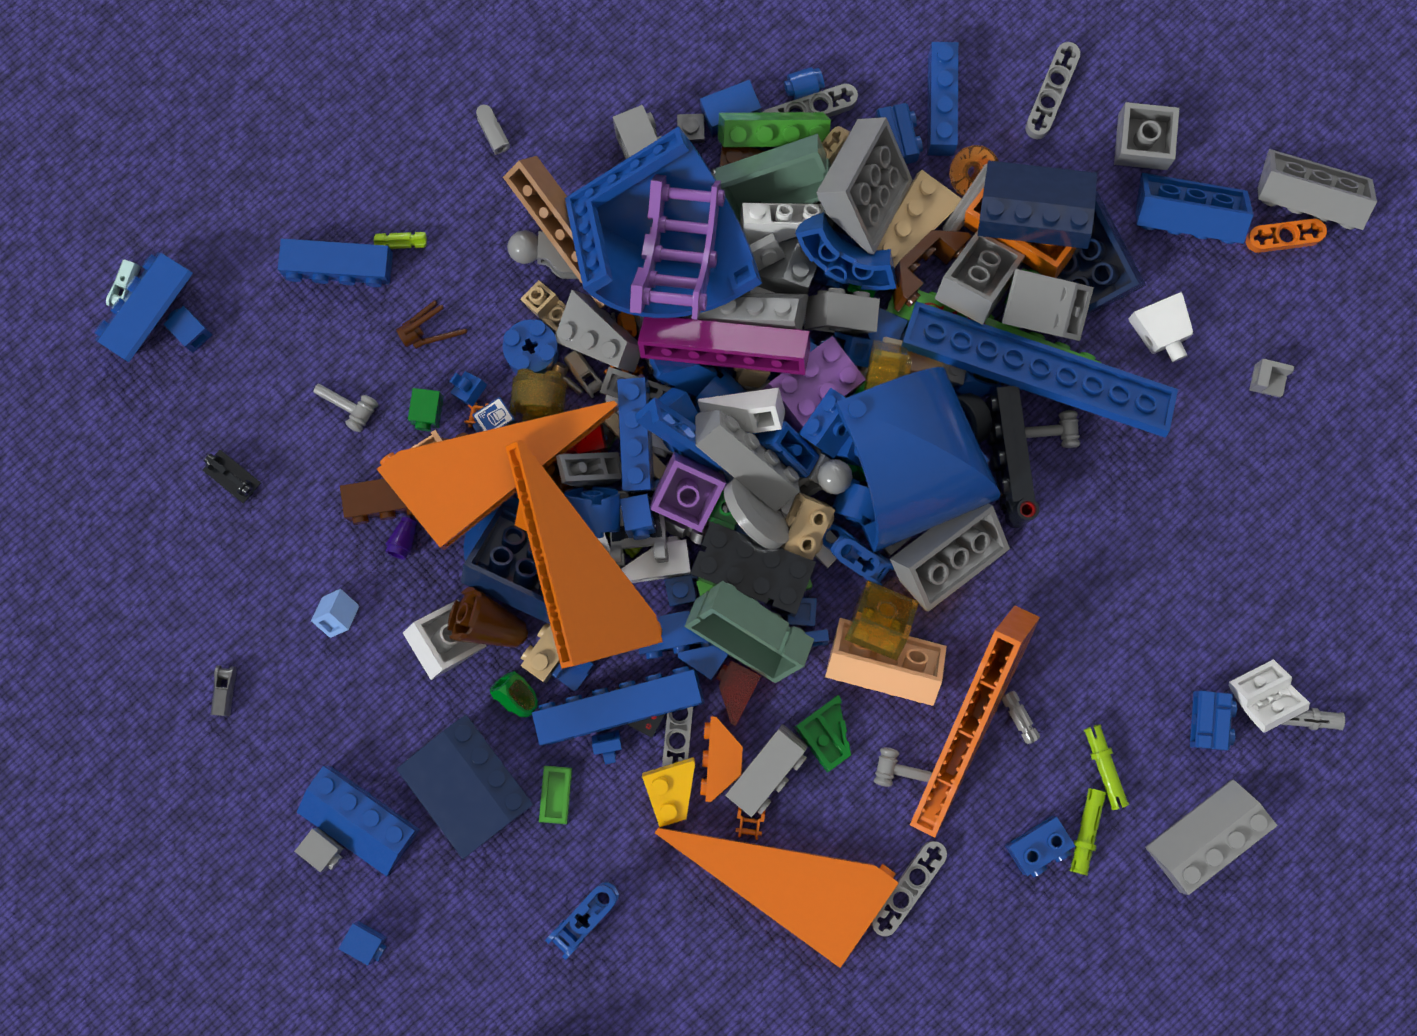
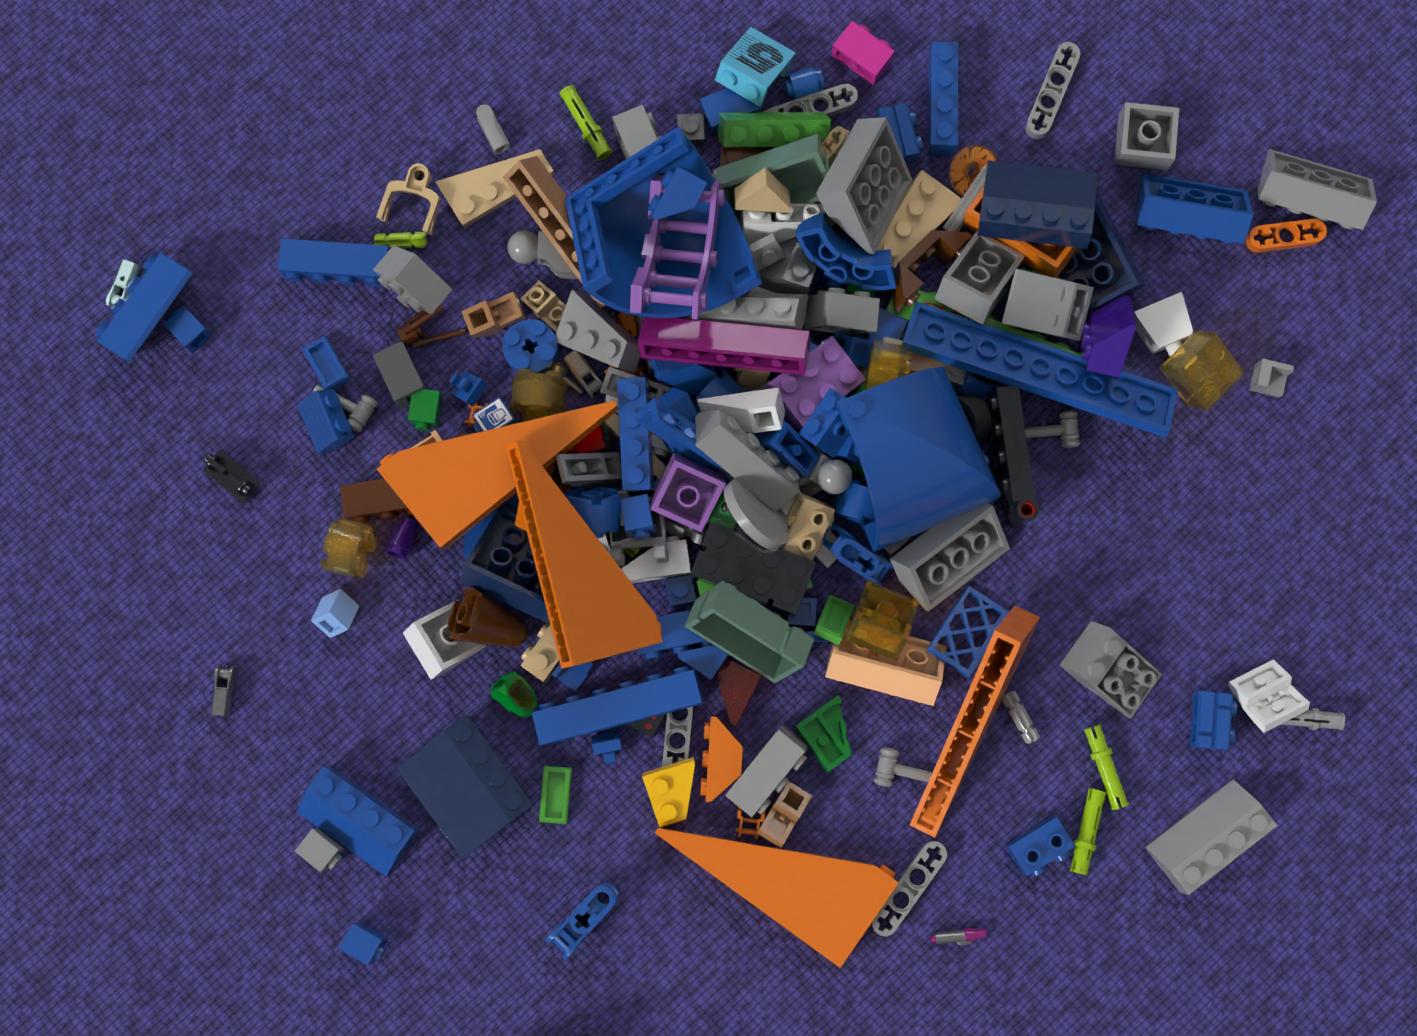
none -> blue brick [297,389,354,454]
none -> blue tile [302,336,351,390]
none -> clear yellow brick [321,517,377,578]
none -> light grey brick [373,245,452,314]
none -> dark grey panel [373,342,424,409]
none -> tan piece [376,163,441,236]
none -> tan wing [436,149,555,228]
none -> medium nougat brick [461,292,526,338]
none -> lime pin [560,85,613,161]
none -> blue slope [647,166,707,220]
none -> medium azure panel [715,27,796,107]
none -> tan slope [734,168,791,213]
none -> medium nougat brick [757,781,812,848]
none -> bright green tile [813,595,855,645]
none -> dark pink brick [831,21,895,86]
none -> blue window [926,585,1009,678]
none -> piece [930,928,986,945]
none -> light grey slope [1059,621,1162,719]
none -> dark purple slope [1081,295,1136,377]
none -> clear yellow brick [1160,330,1244,411]

